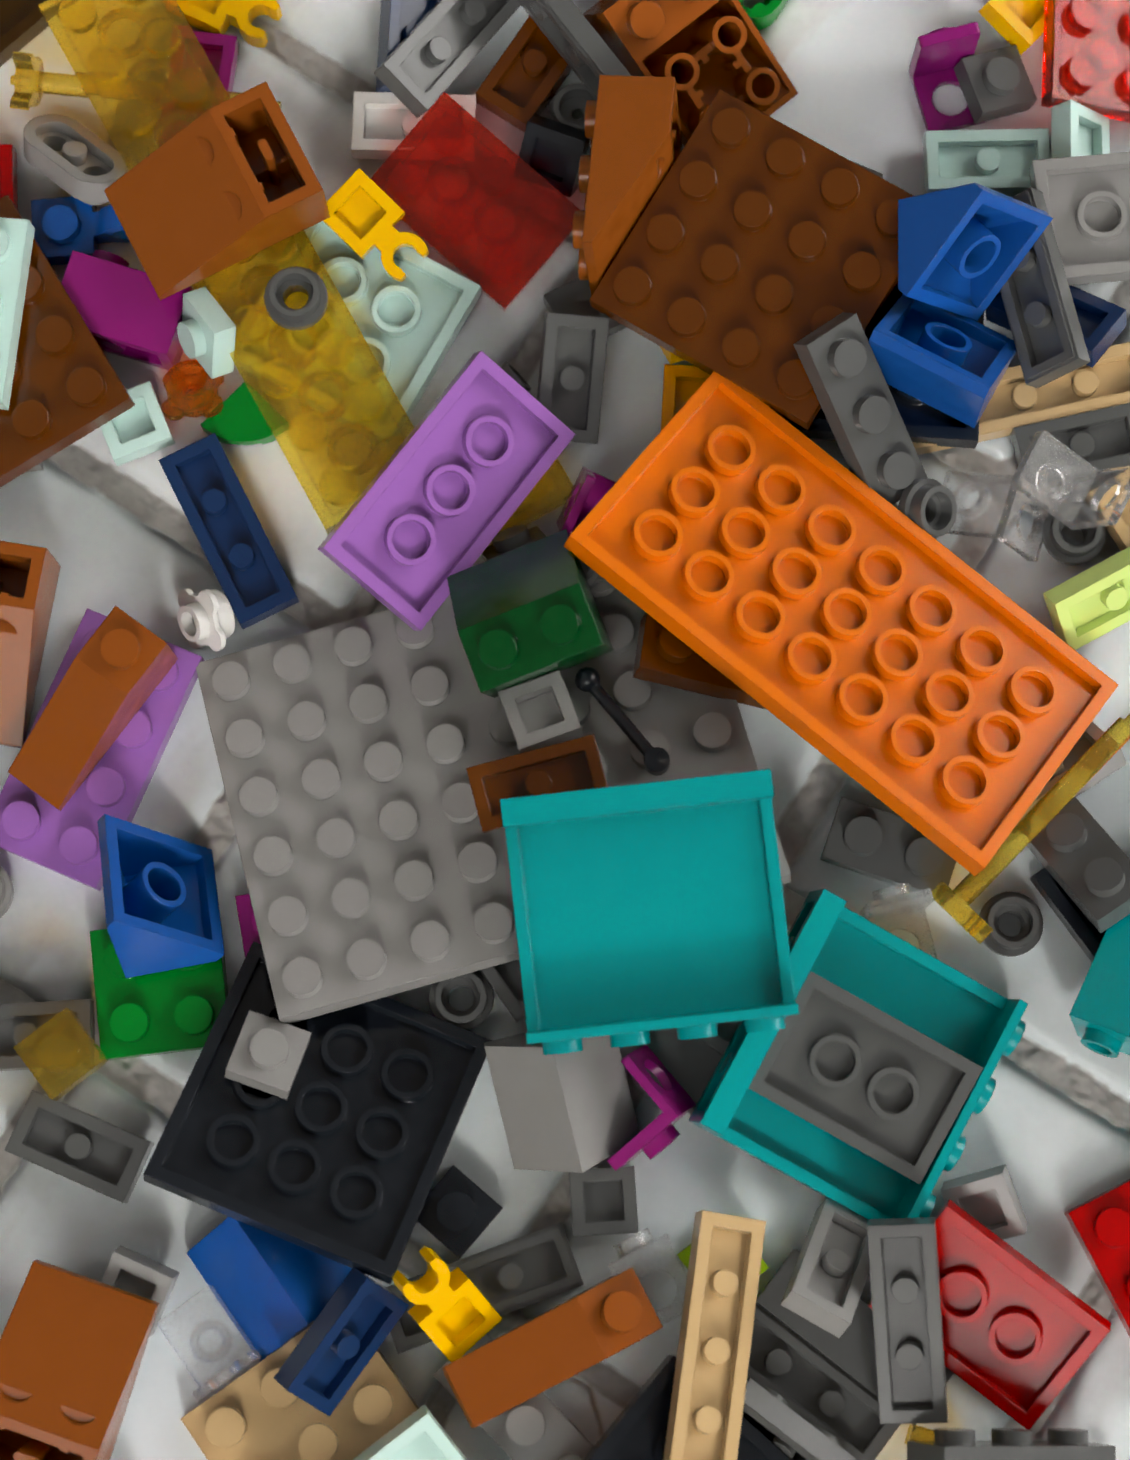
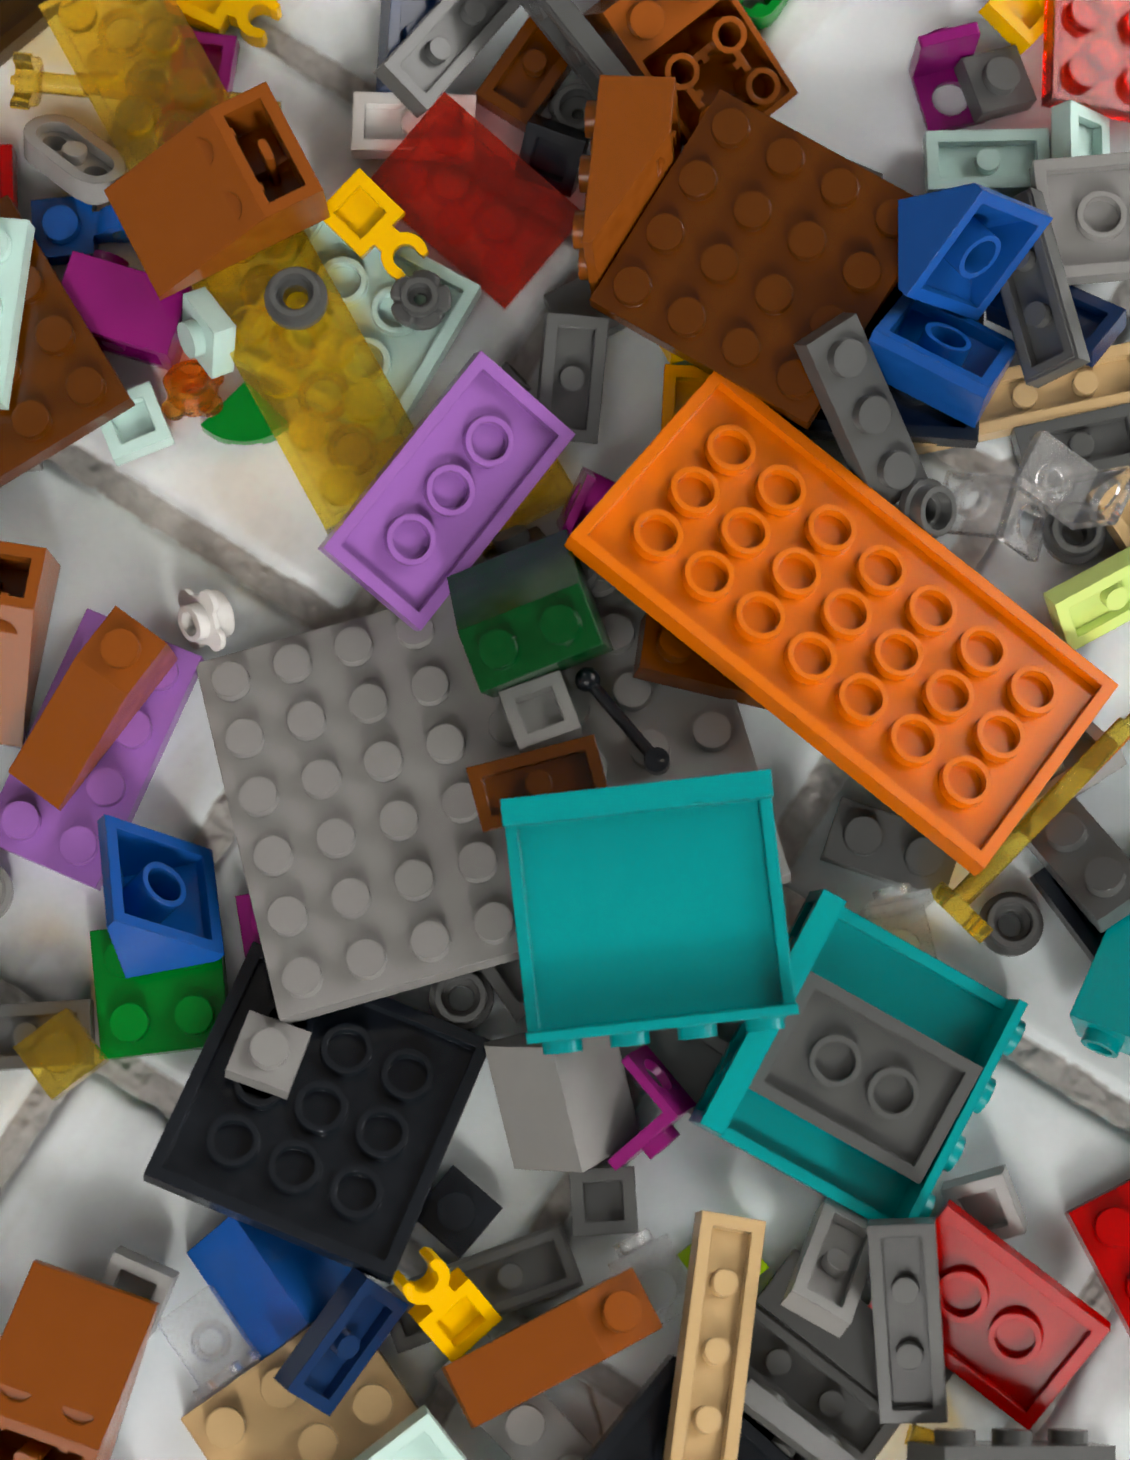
dark grey plate [5,1090,154,1203] -> none
dark blue plate [158,433,299,629] -> none
none -> dark grey plate [390,270,452,331]

